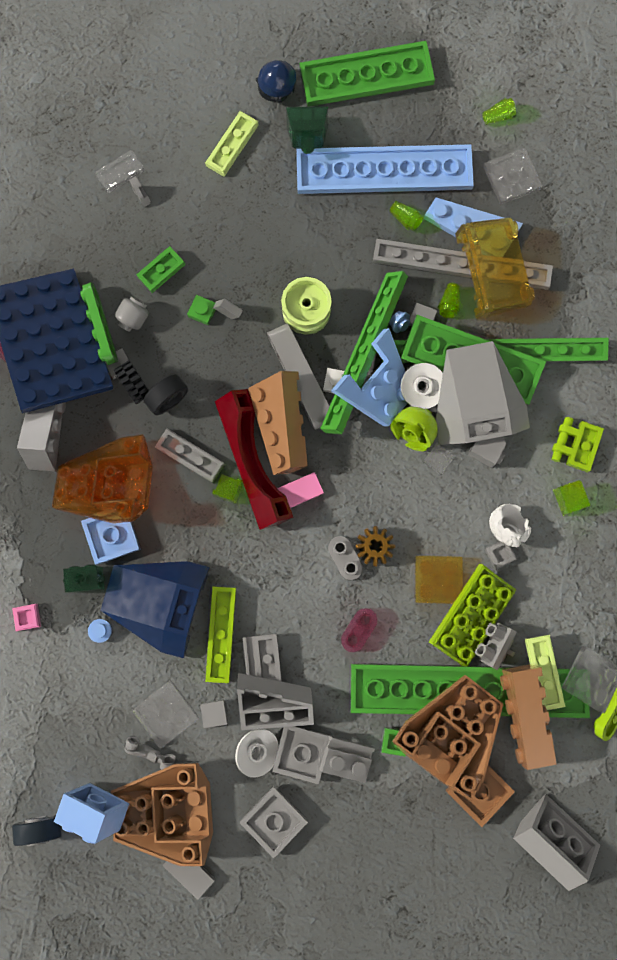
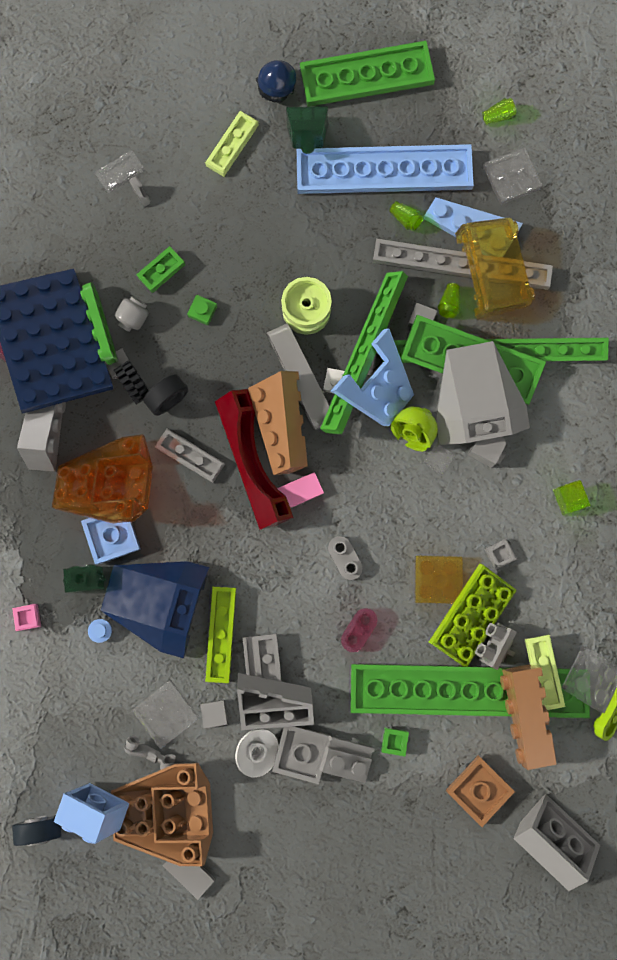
clear neon green panel [212,474,243,504] -> none
light grey tile [213,299,243,319] -> none
light grey plate [240,786,308,858] -> none
pearl gold gear [355,526,395,566] -> none
light blue plate [389,311,410,333] -> none
medium nougat wedge [392,675,503,801] -> none
white dish [401,363,443,409] -> none
white hair [489,503,531,548] -> none
lime plate [551,417,604,473] -> none

